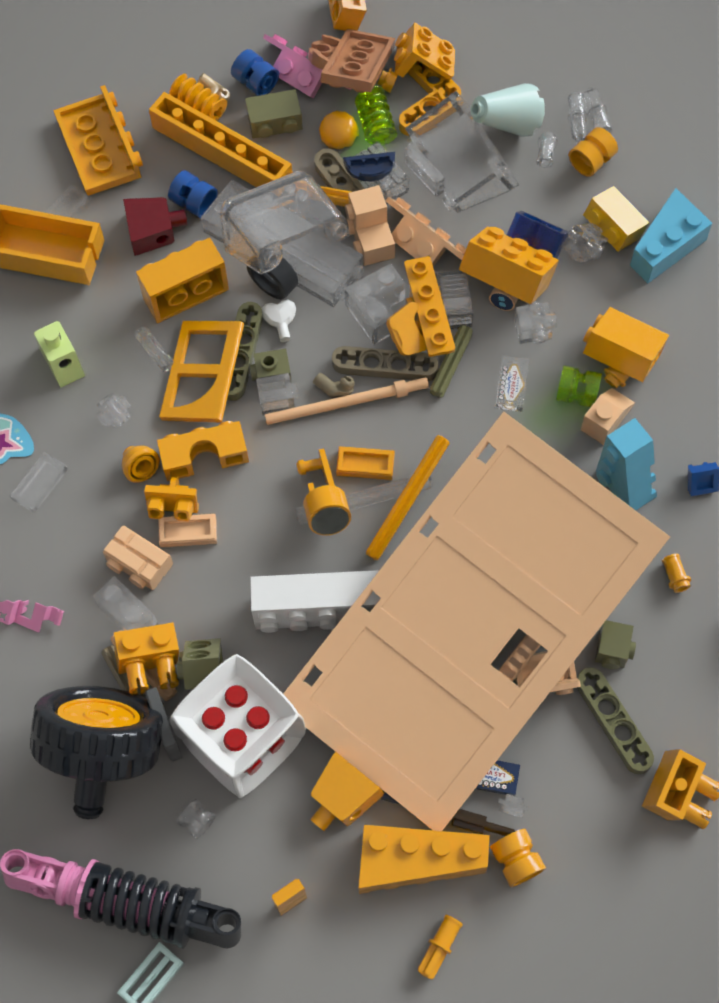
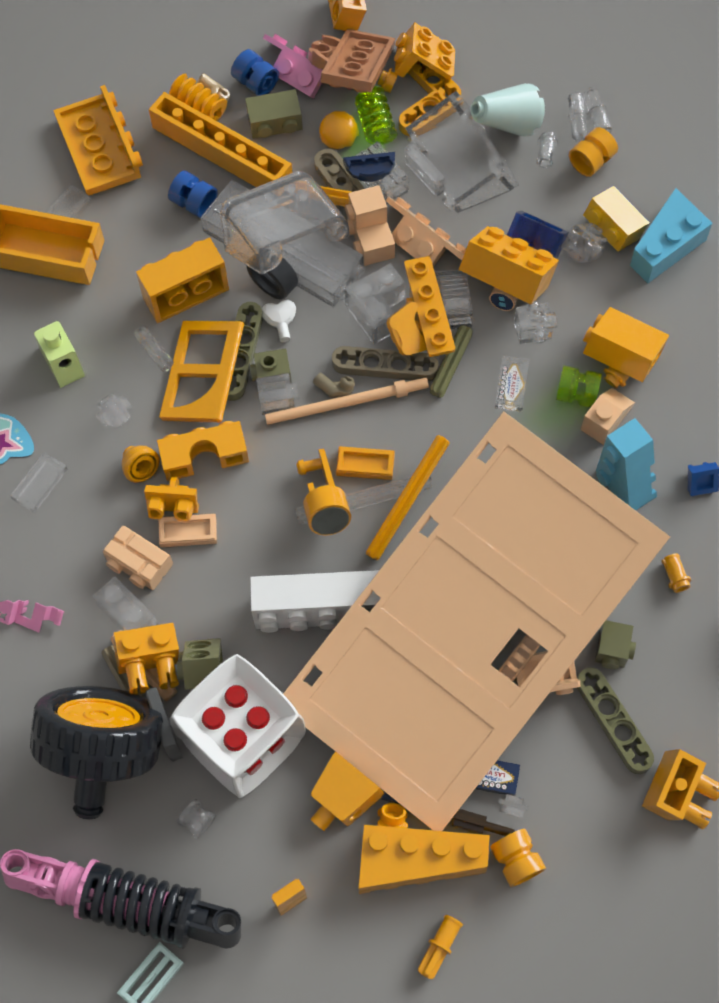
dark red torso [123,197,188,256] -> none
none -> light orange plate [377,803,408,828]

